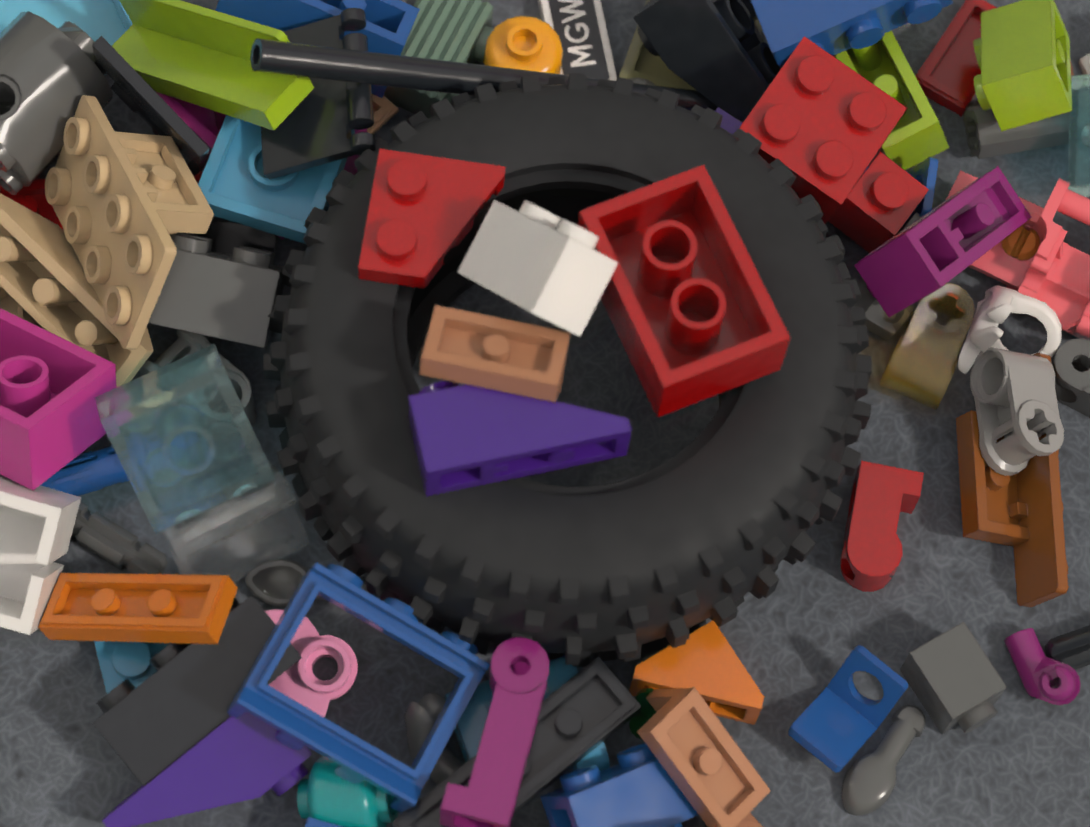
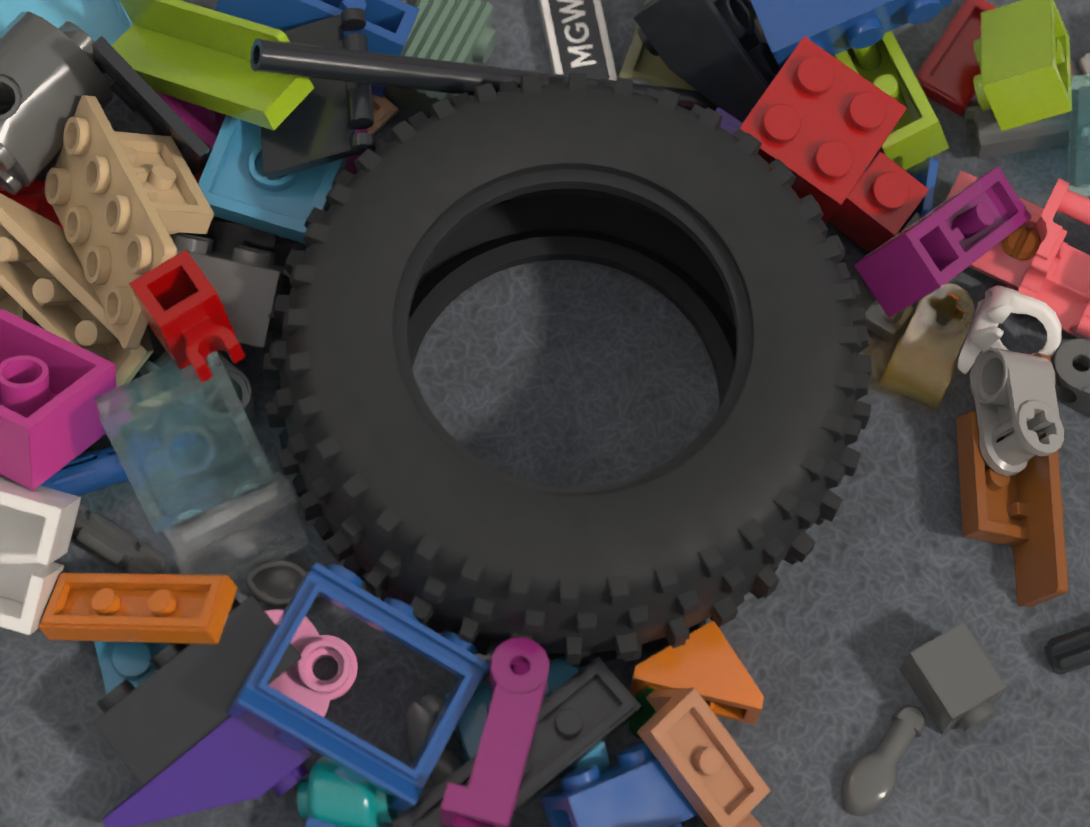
red wing [358,149,506,289] -> none
dark purple slope [409,381,631,496] -> none
nougat panel [419,305,571,403] -> none
white brick [457,200,618,337] -> none
light orange head [484,16,563,74] -> none
red brick [578,165,790,418] -> none
blue bracket [788,645,908,772] -> none
red leg [840,460,924,592] -> none
magenta arm [1004,628,1081,706] -> none
none -> red brick [129,250,245,383]

